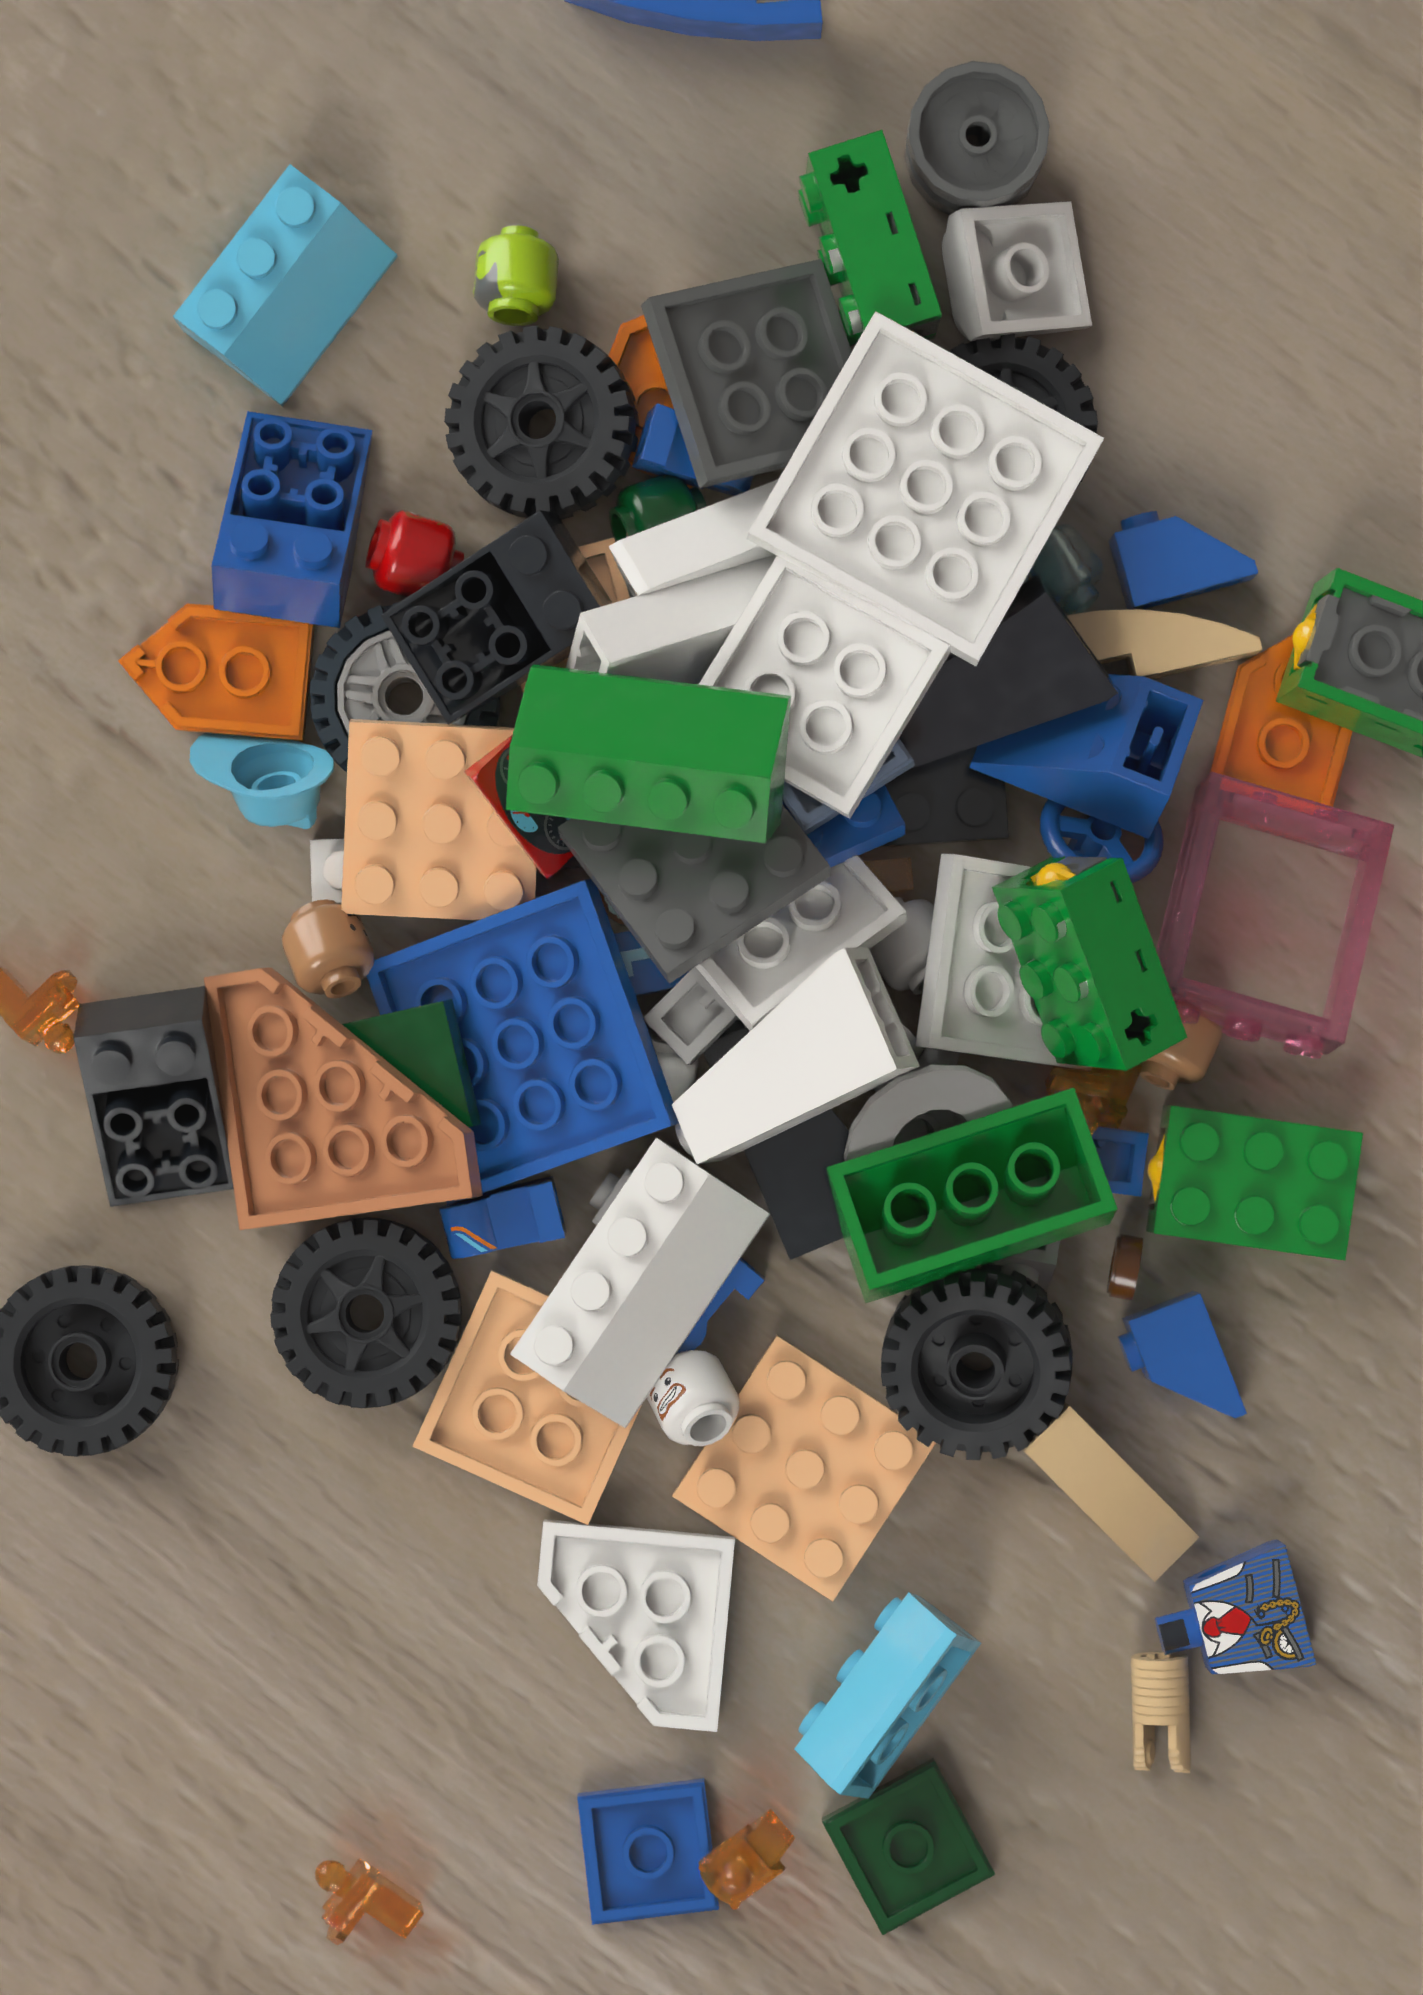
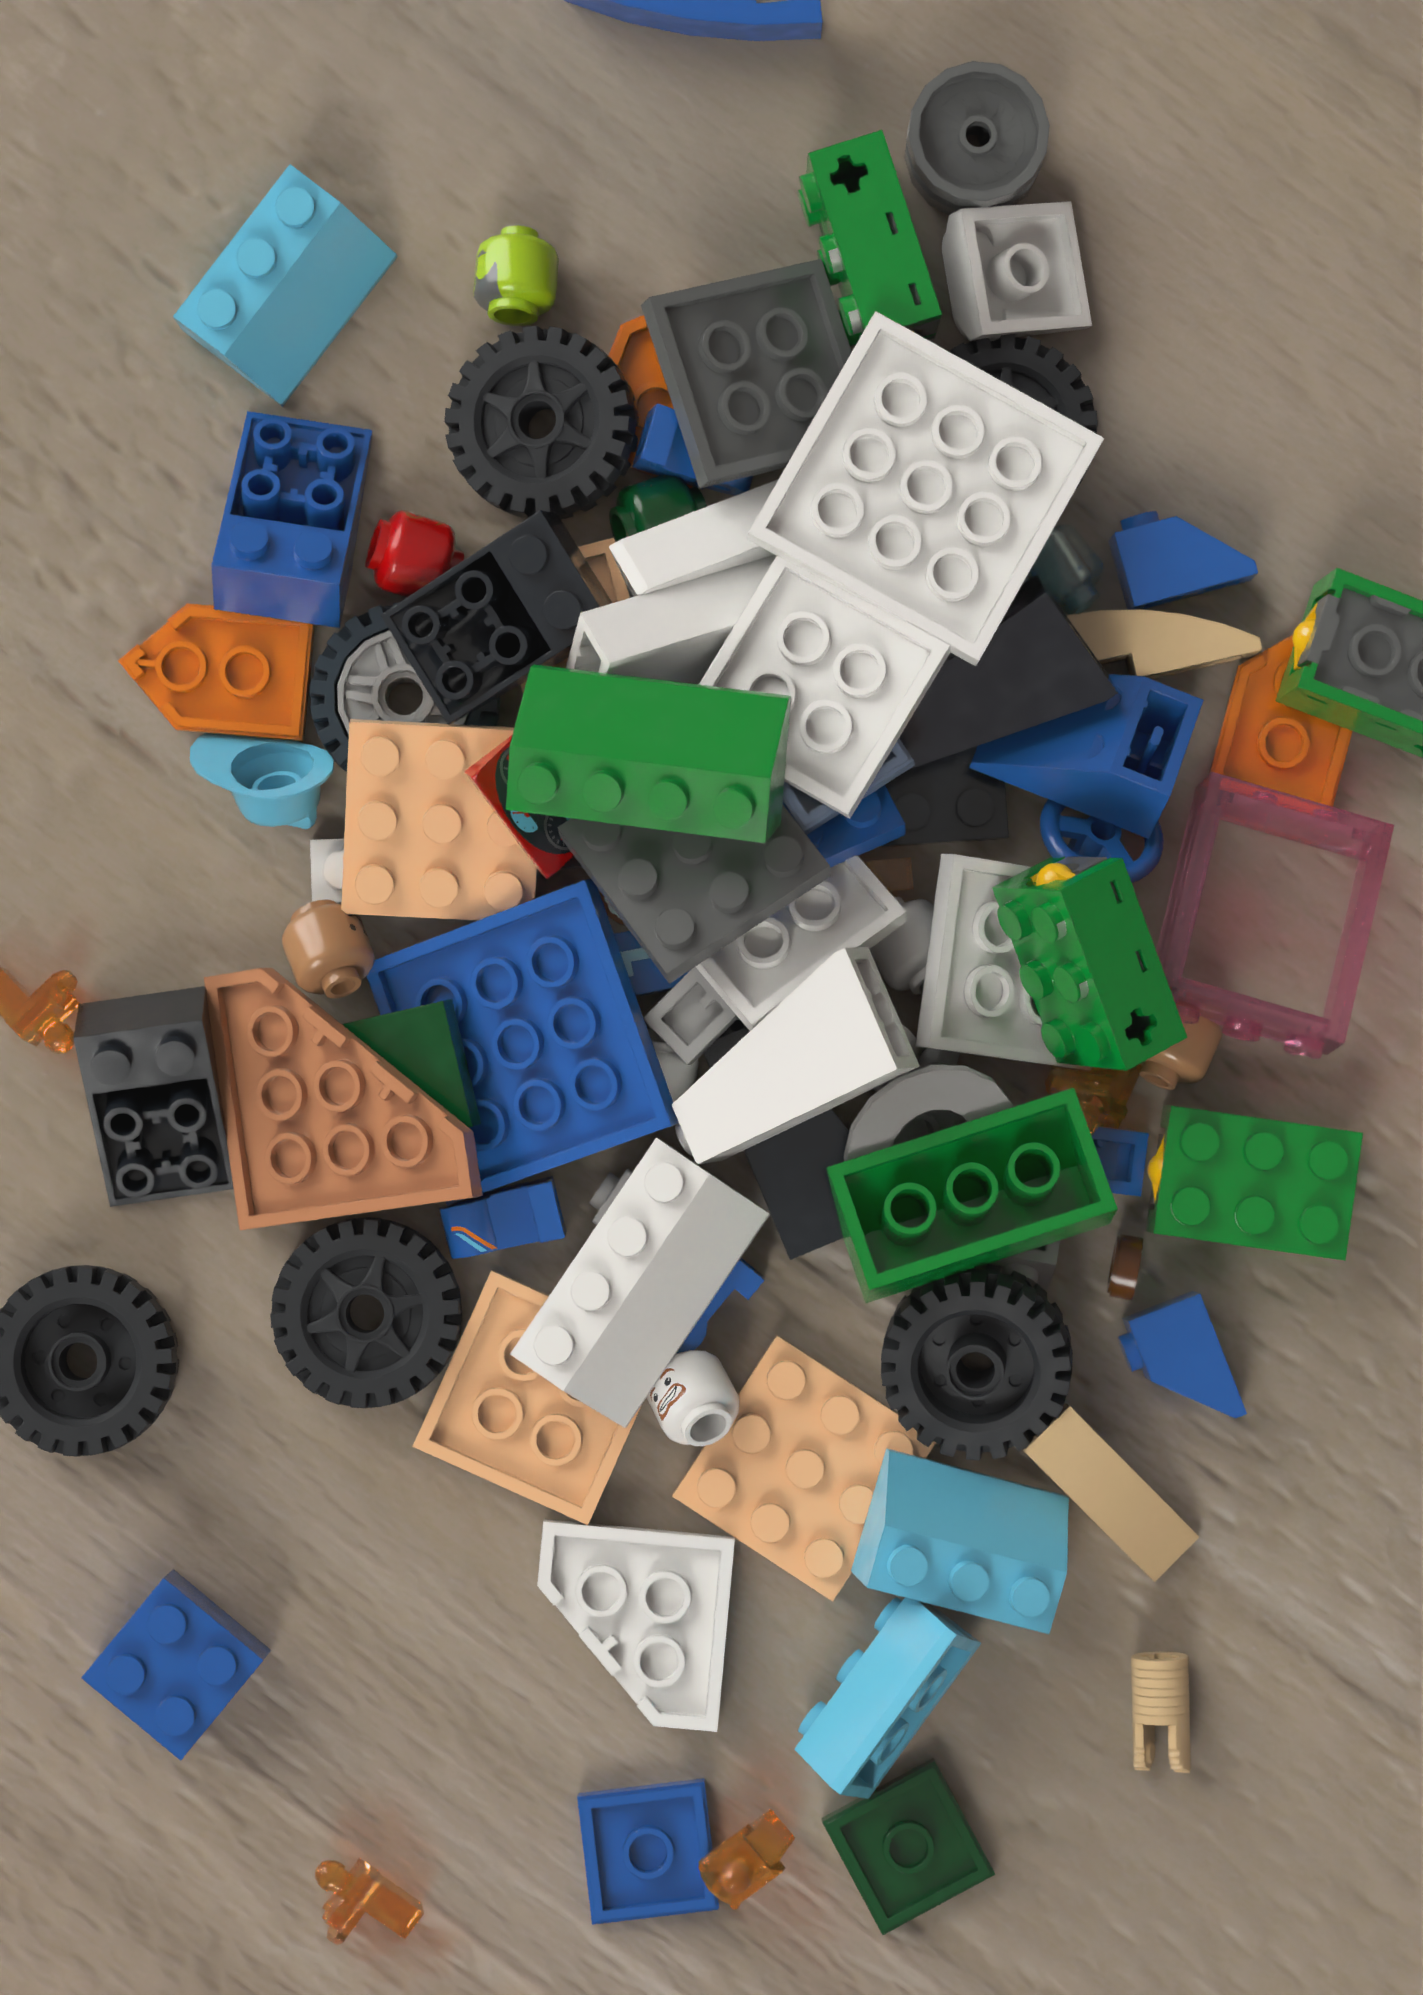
torso [1155,1539,1317,1674] -> none
none -> blue brick [81,1569,271,1761]
none -> medium azure slope [851,1448,1069,1634]

